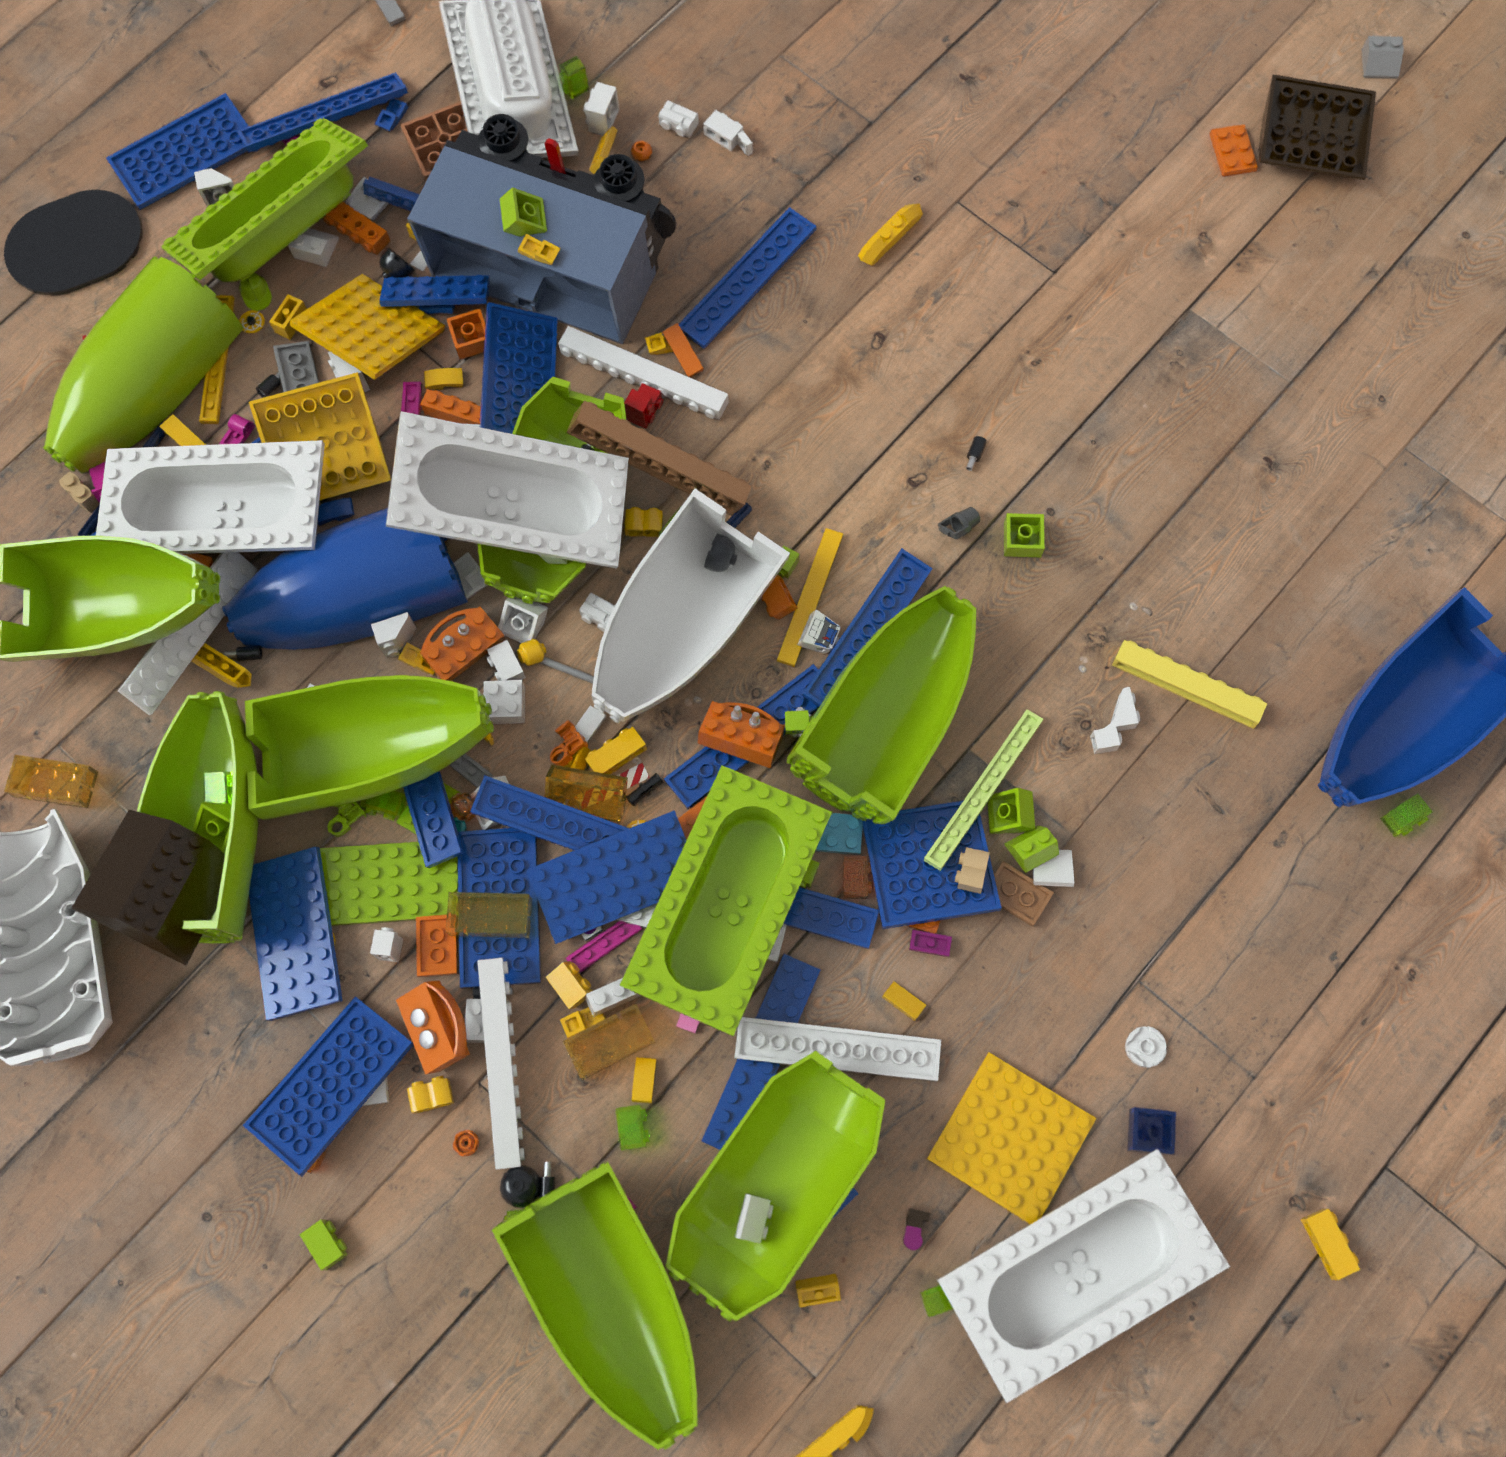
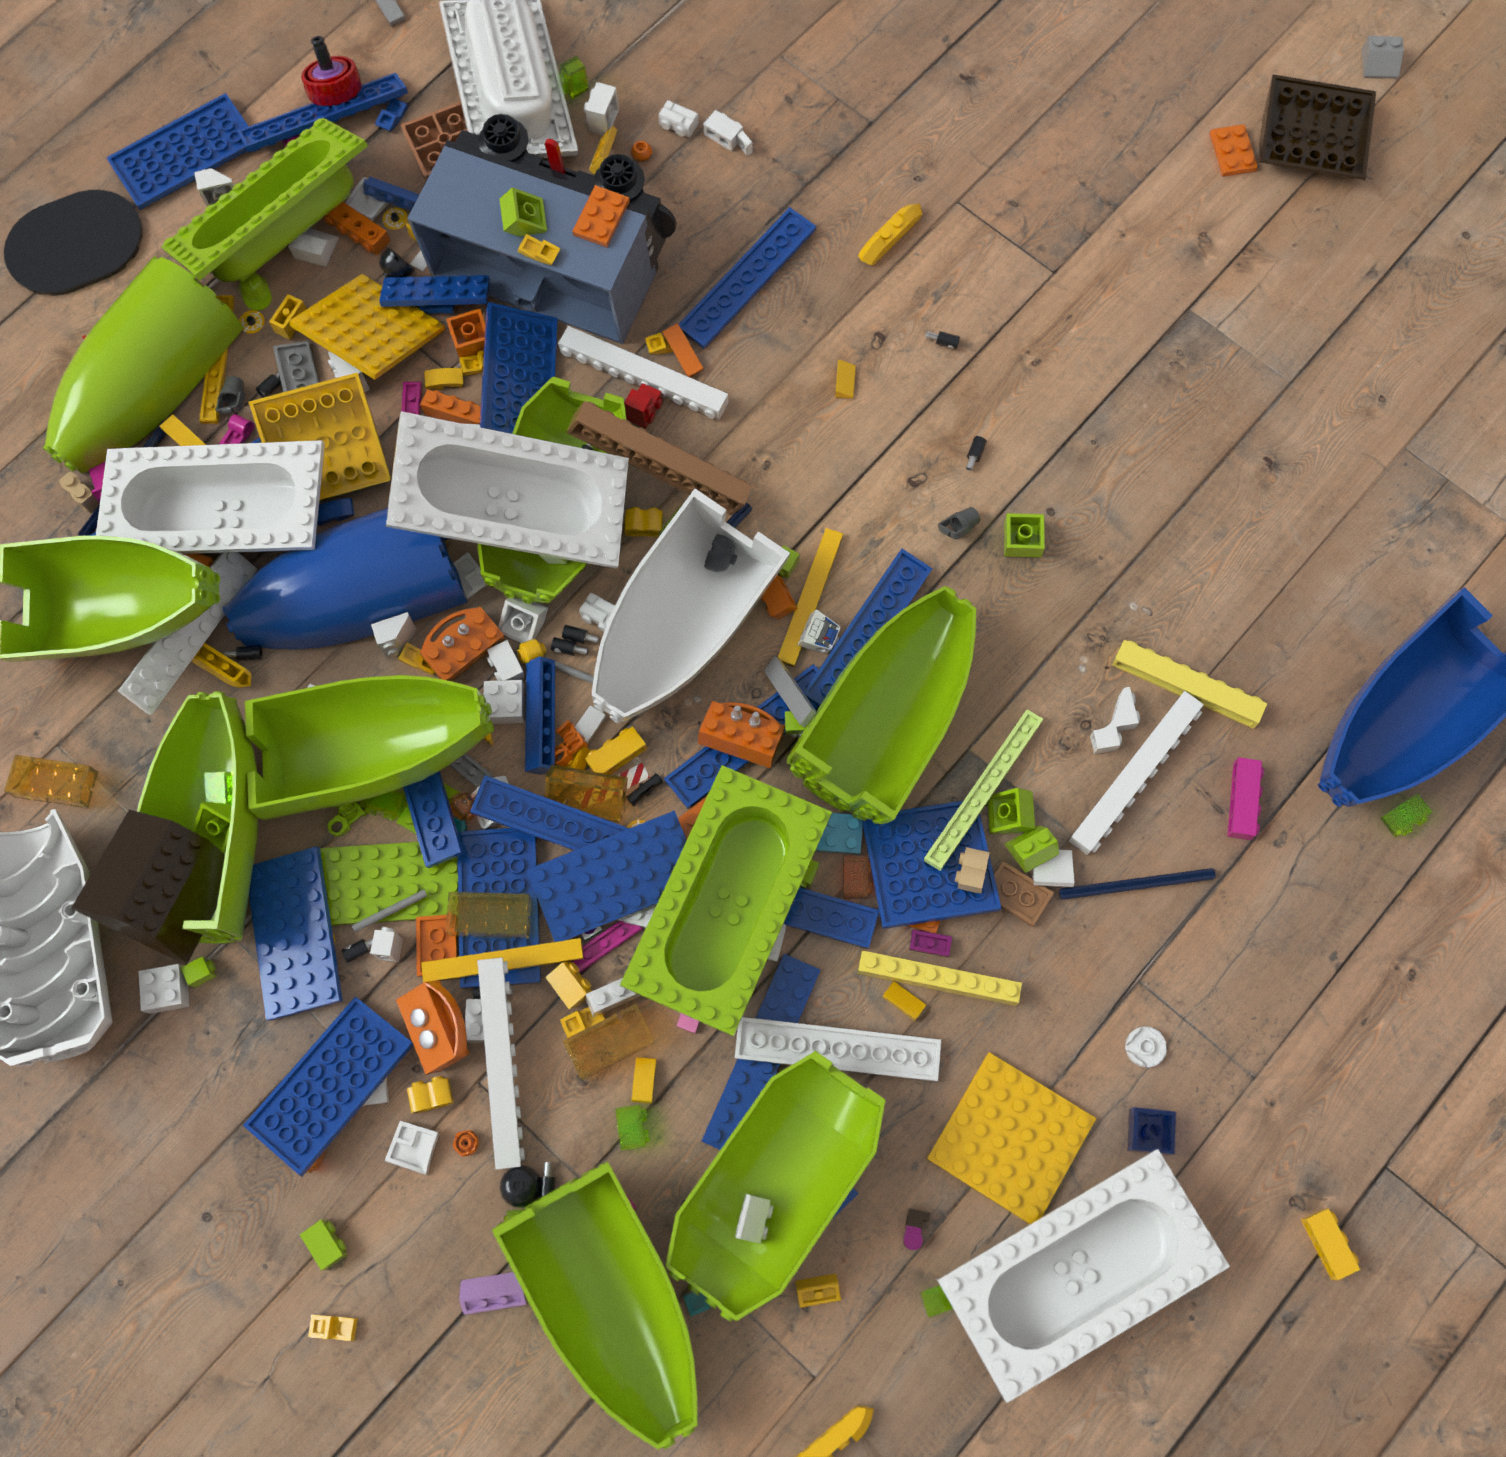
none -> white brick [138,964,190,1014]
none -> lime brick [180,956,217,988]
none -> dark grey piece [215,376,245,415]
none -> red wheel [301,36,362,106]
none -> yellow slope [308,1314,358,1341]
none -> black piece [342,939,373,963]
none -> light grey bar [352,889,428,932]
none -> yellow piece [382,207,408,230]
none -> white plate [385,1121,440,1176]
none -> yellow tile [421,938,584,983]
none -> yellow slope [459,351,484,376]
none -> lavender panel [459,1272,527,1315]
none -> blue brick [525,657,555,775]
none -> black piece [551,637,588,656]
none -> black piece [562,625,599,644]
none -> orange plate [572,185,630,247]
none -> teal tile [683,1292,711,1317]
none -> light grey tile [764,656,817,727]
none -> yellow slope [835,360,856,399]
none -> light yellow brick [857,951,1022,1006]
none -> black piece [925,331,960,350]
none -> dark blue axle [1059,868,1216,900]
none -> white brick [1068,691,1204,855]
none -> dark pink brick [1227,757,1264,840]

